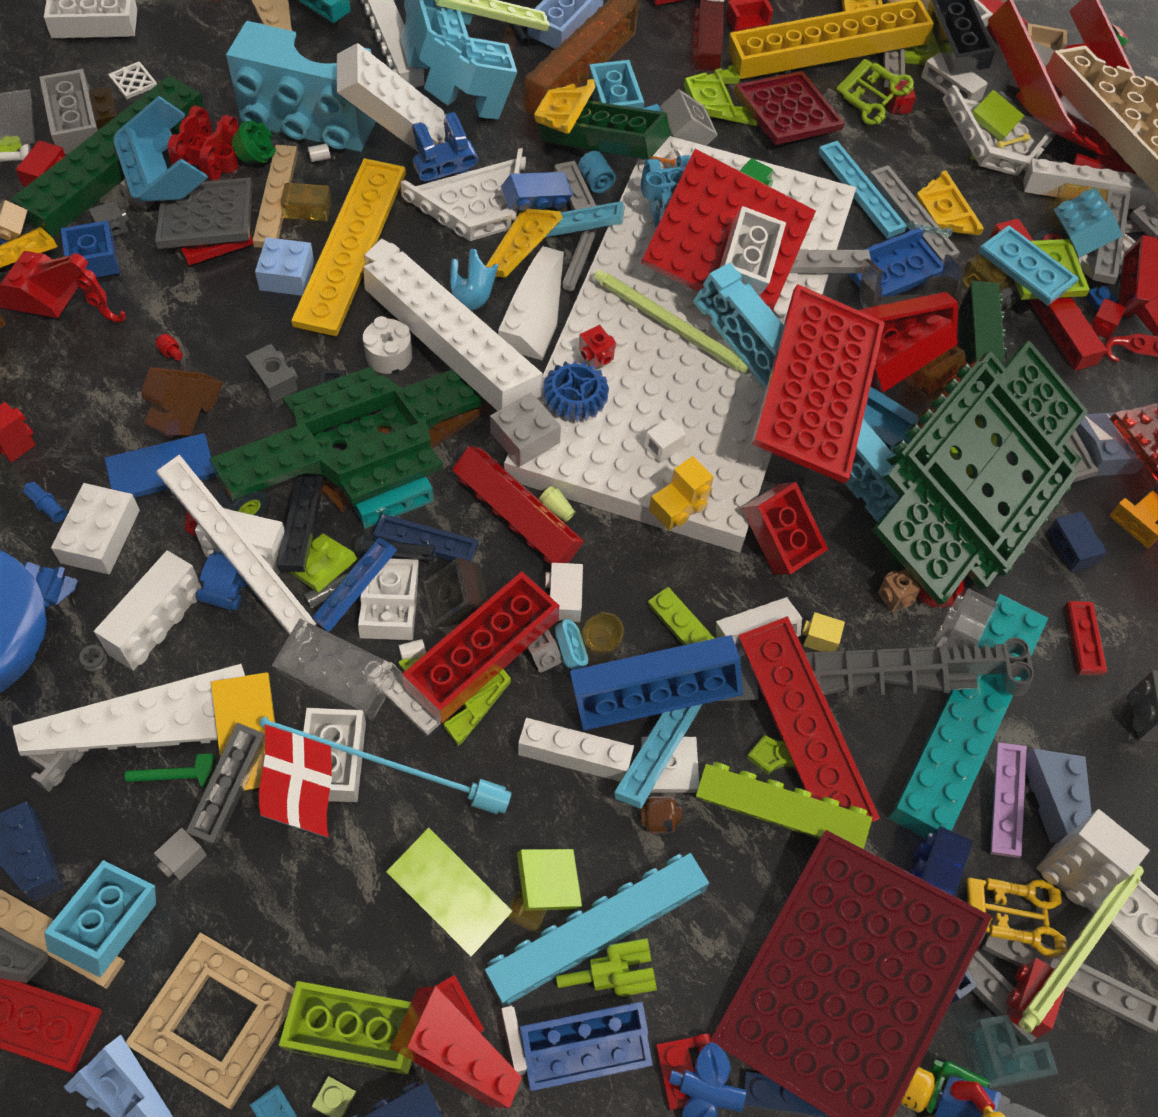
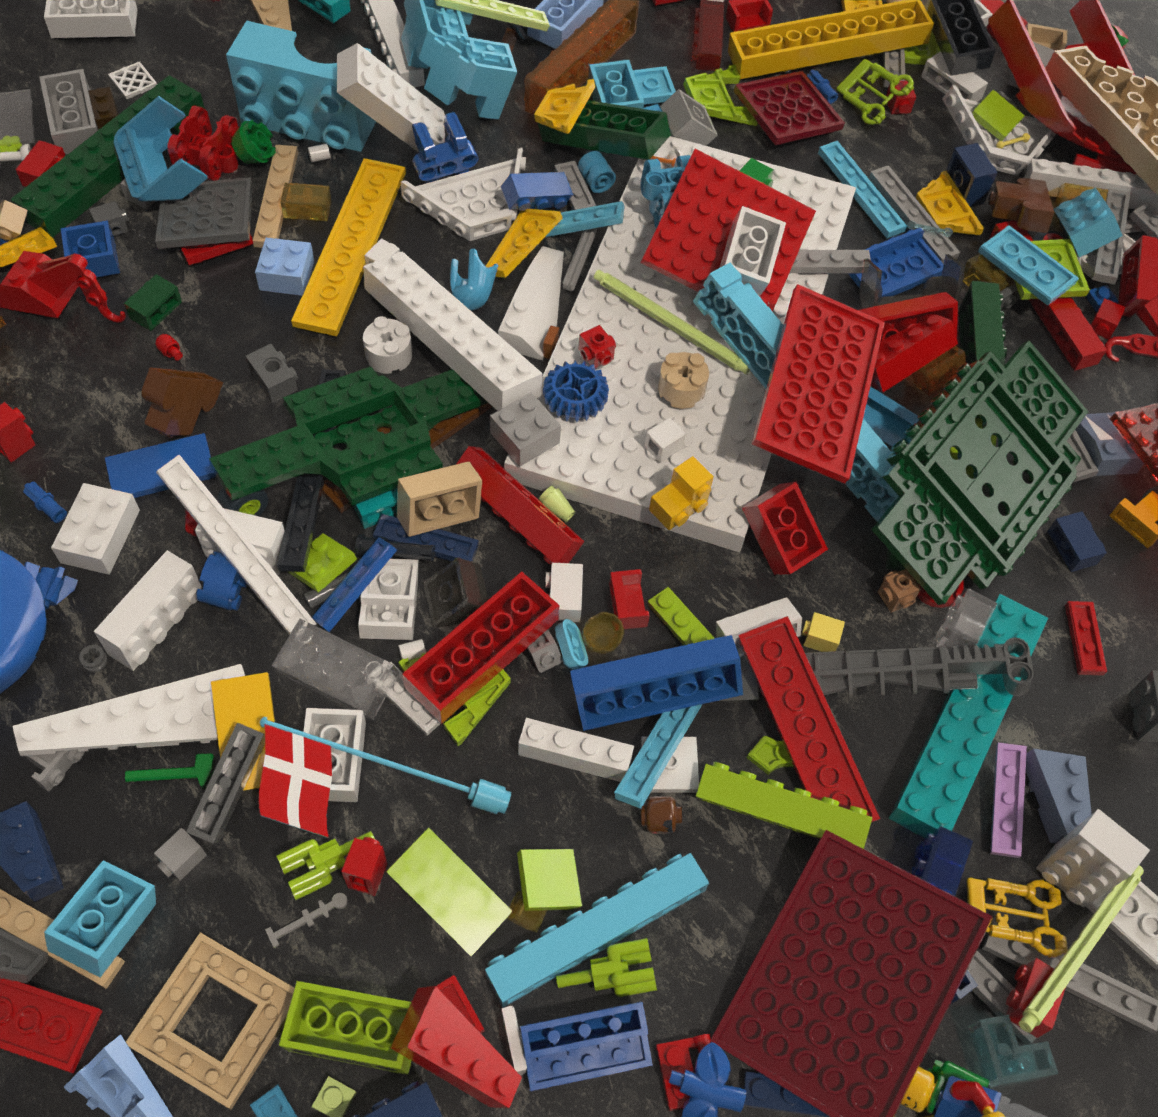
none -> dark green brick [124,274,182,331]
none -> light grey piece [265,893,348,948]
none -> lime plant [277,831,375,900]
none -> red brick [341,837,387,896]
none -> tan brick [397,462,482,537]
none -> dark orange plate [543,325,560,359]
none -> red panel [609,569,650,630]
none -> medium azure plate [633,66,676,105]
none -> tan brick [658,352,709,409]
none -> blue axle [807,69,838,104]
none -> dark blue brick [946,143,998,207]
none -> reddish brown brick [988,178,1054,233]

